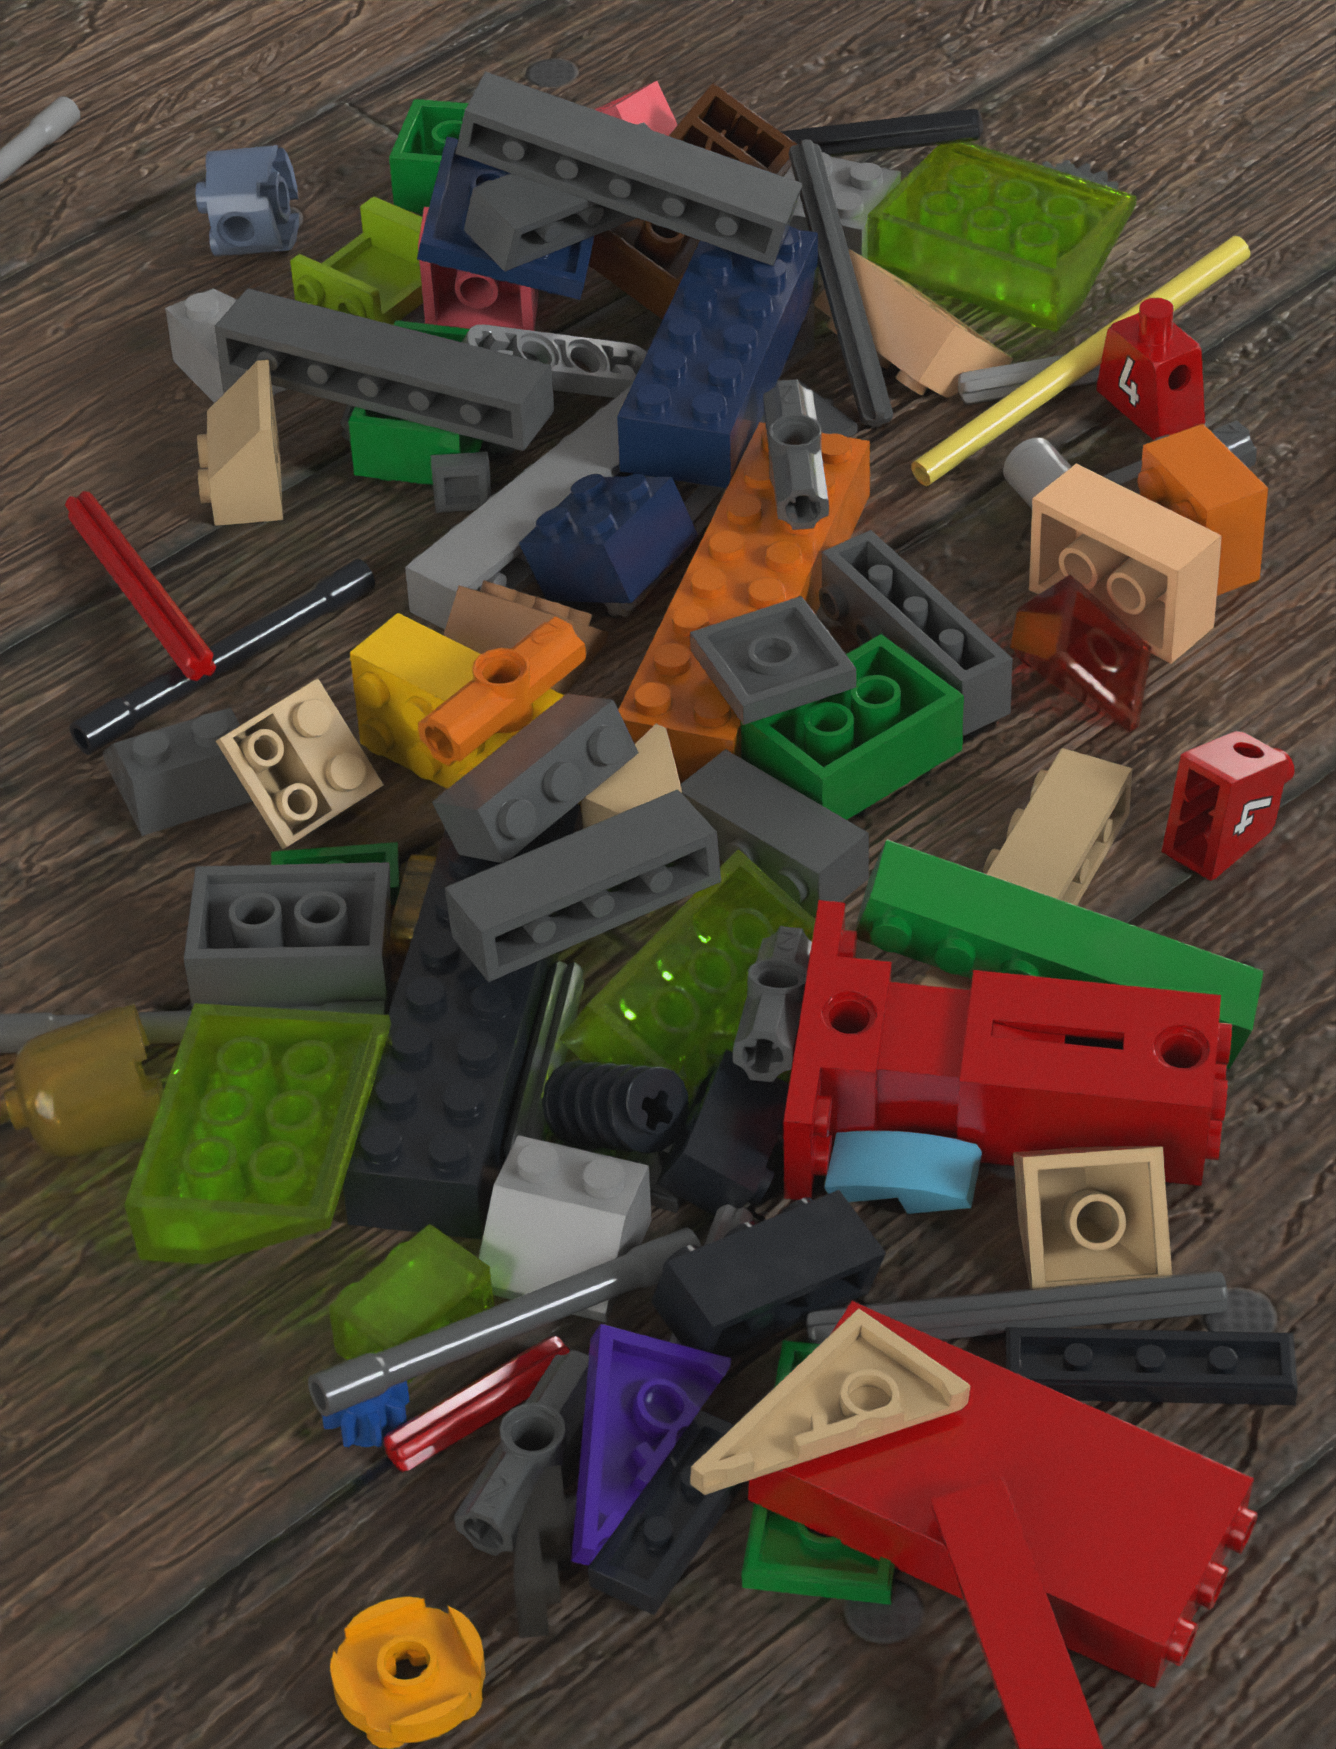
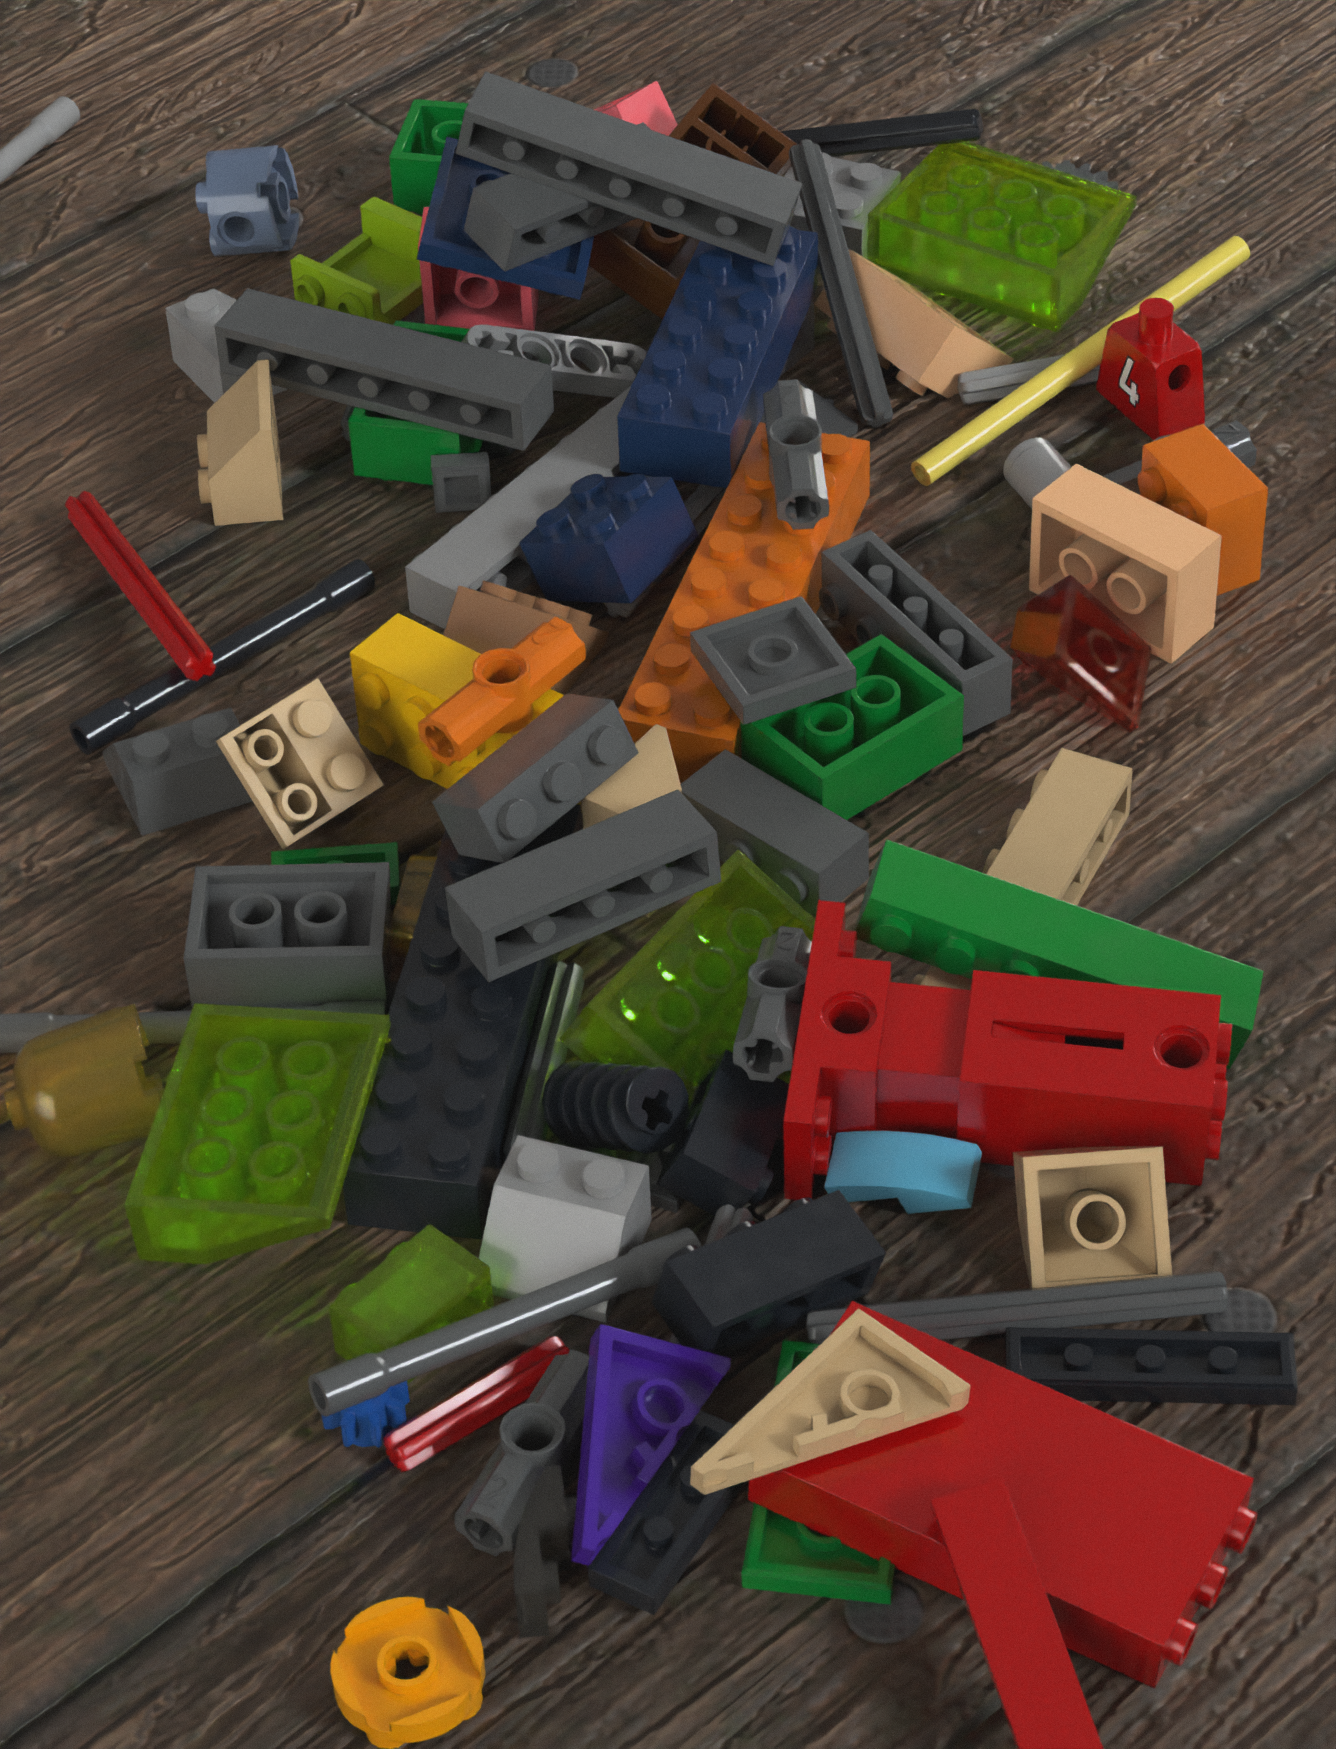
red torso [1161,731,1295,881] -> none

